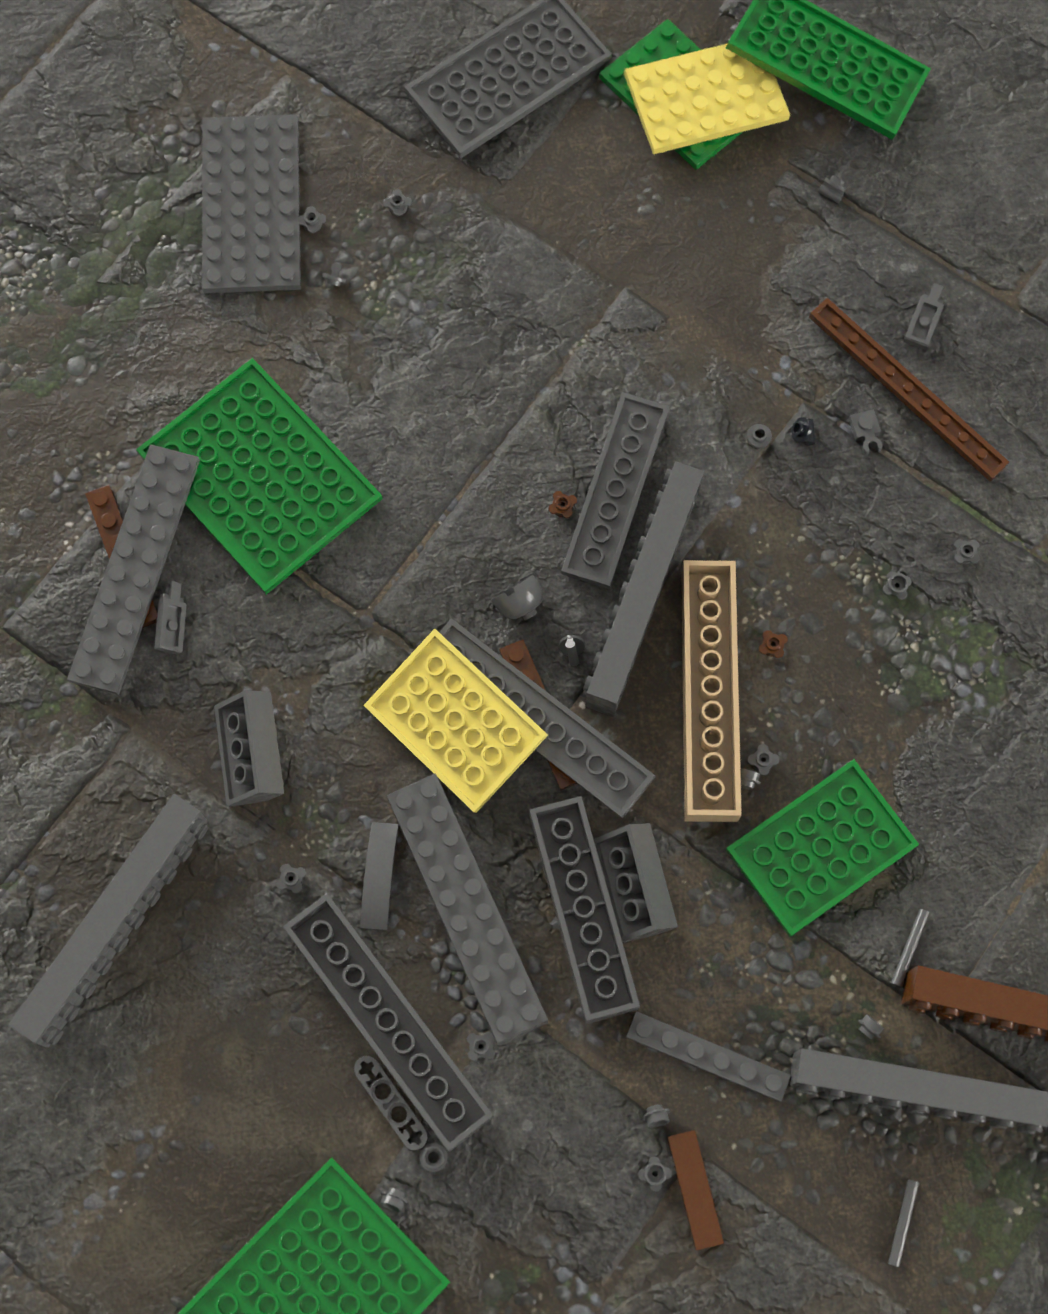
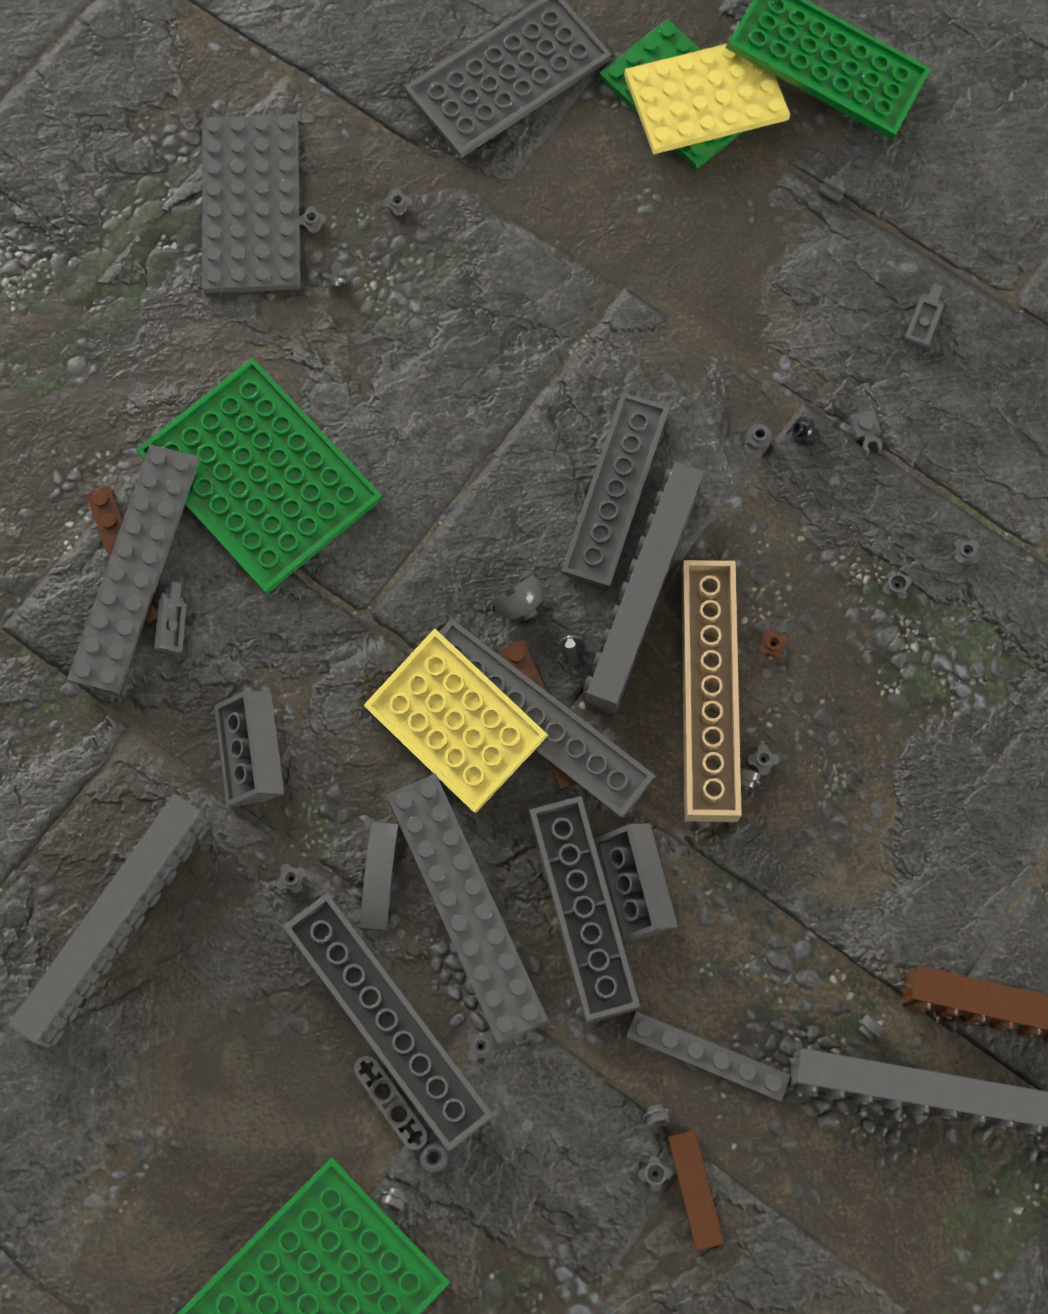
reddish brown plate [548,491,577,518] -> none
green plate [726,759,919,937] -> none
reddish brown plate [809,298,1009,482] -> none
dark grey bar [888,1180,919,1267] -> none
dark grey bar [891,909,929,988] -> none

